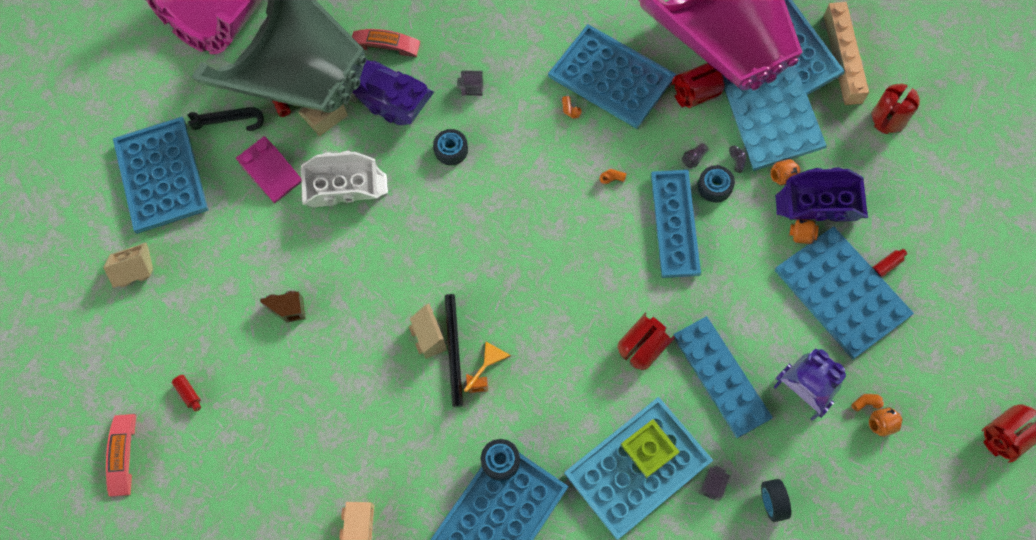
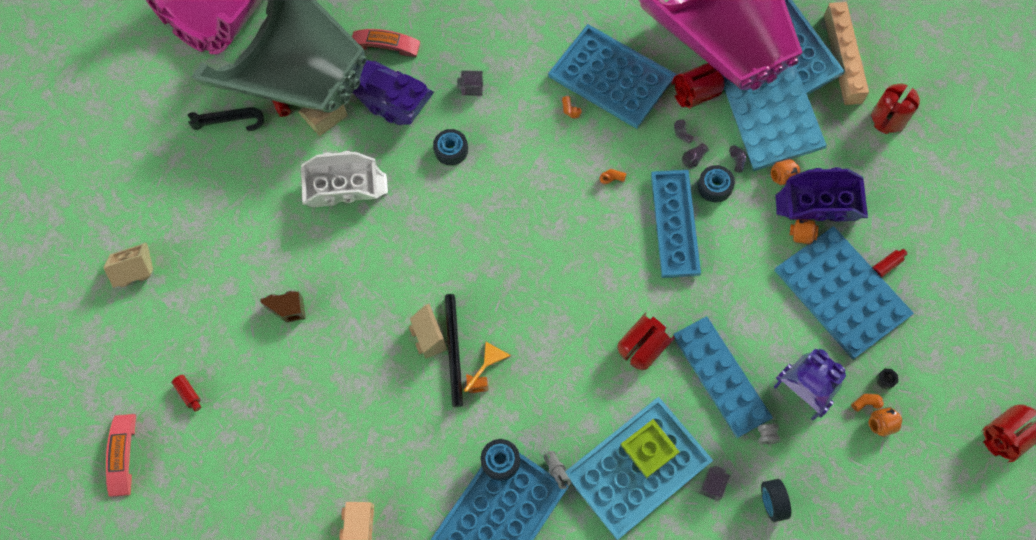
dark azure plate [113,116,209,234] -> none
dark pink slope [236,136,302,204] -> none
none -> light grey pin [543,451,571,489]
none -> arm [674,119,694,144]
none -> light grey wheel [758,424,781,444]
none -> black tile [876,368,898,389]

